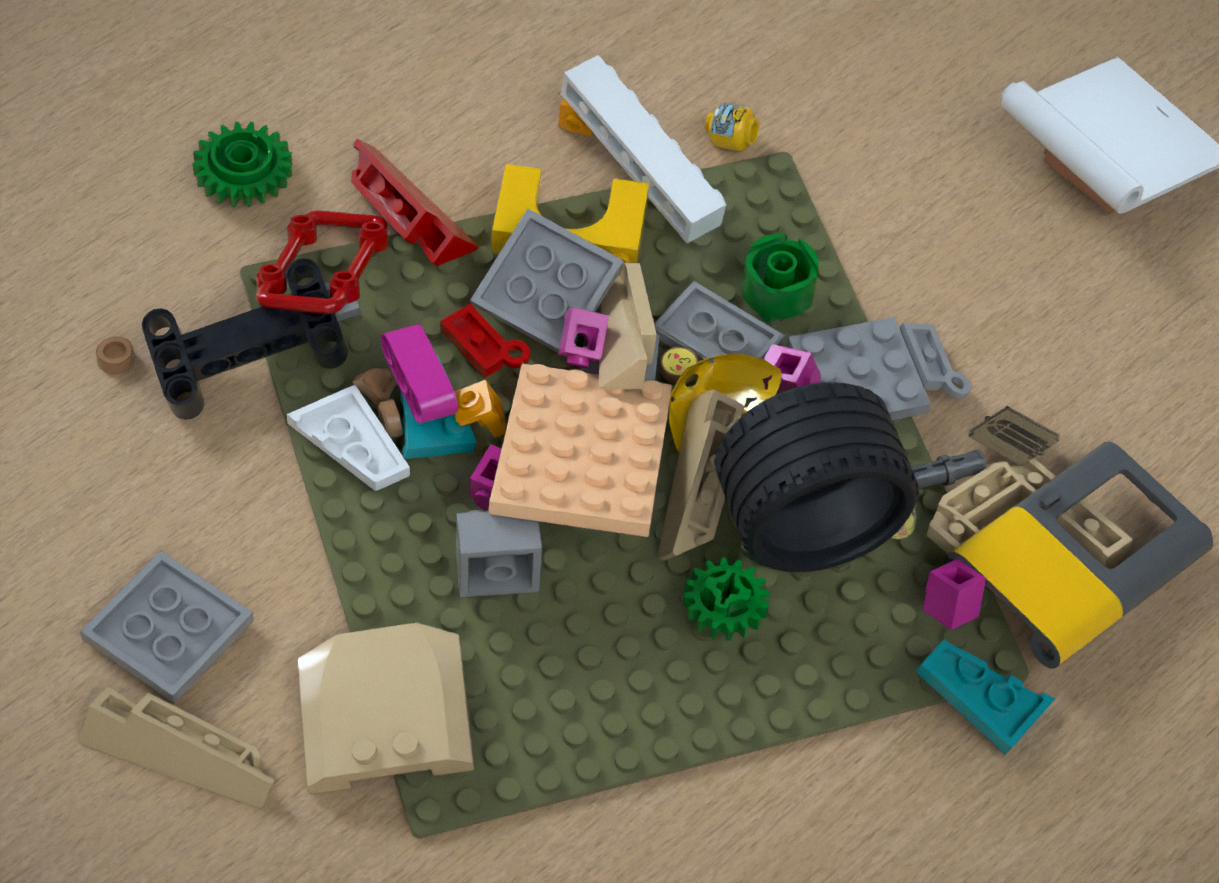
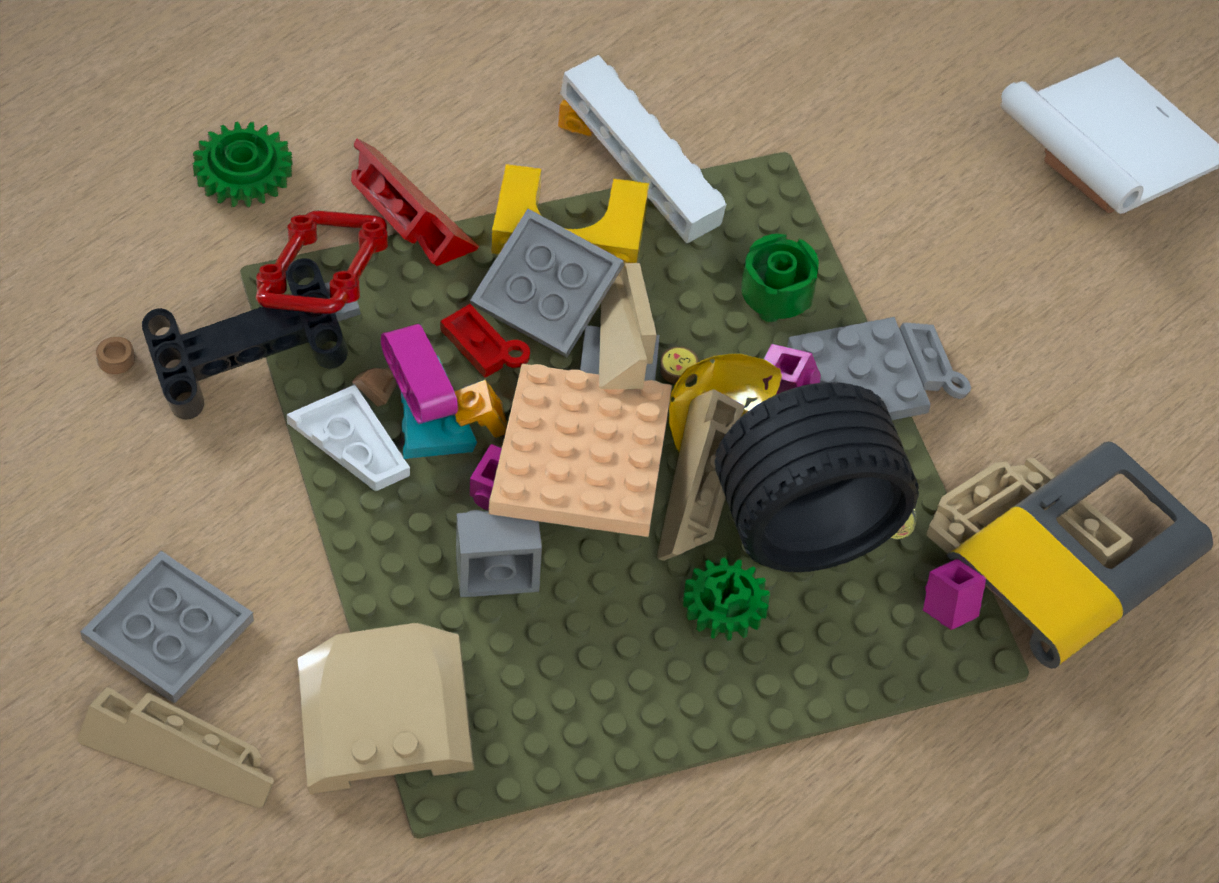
medium nougat tile [377,399,403,439] -> none
dark pink brick [558,307,609,368] -> none
light grey tile [654,281,785,363] -> none
yellow head [705,103,760,152] -> none
dark grey pin [912,449,986,489] -> none
teal wing [915,640,1055,754] -> none
clear smoke piece [969,406,1060,466] -> none

